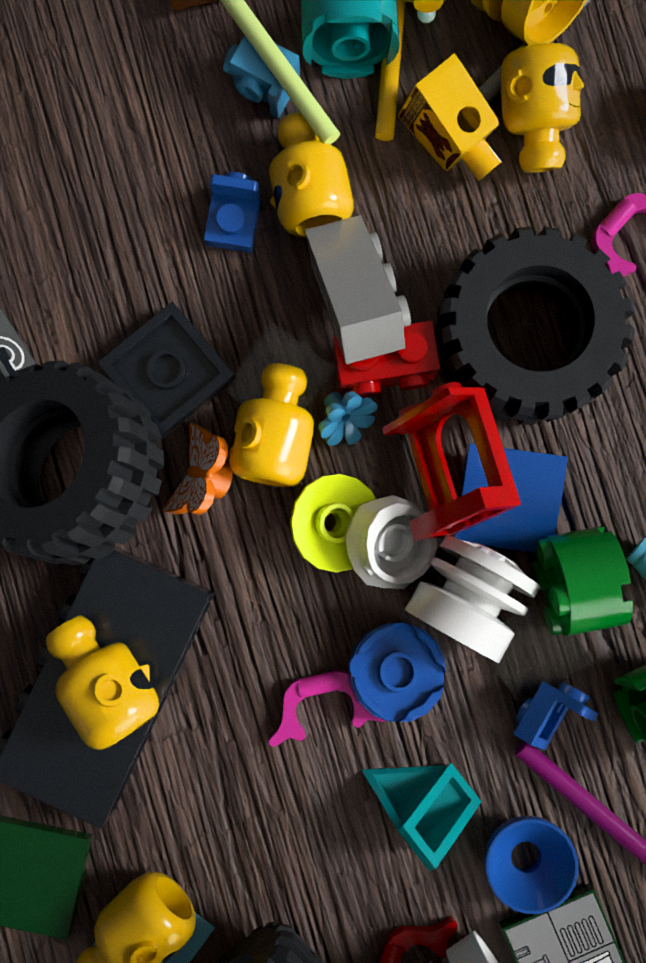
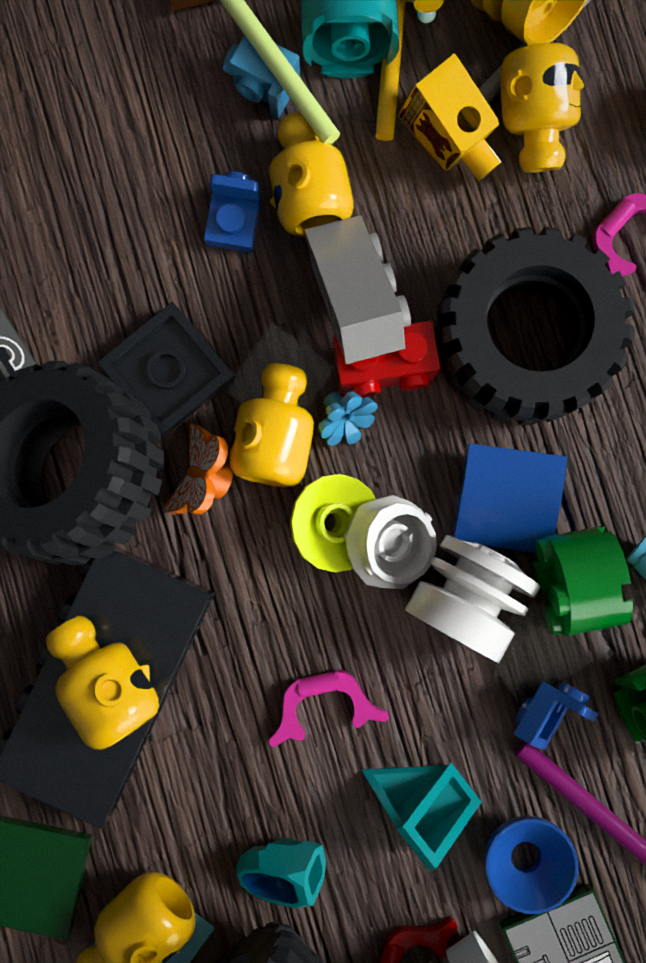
blue tile [348,623,446,722] -> none
red panel [382,382,521,541] -> none
none -> teal rock [236,838,326,909]

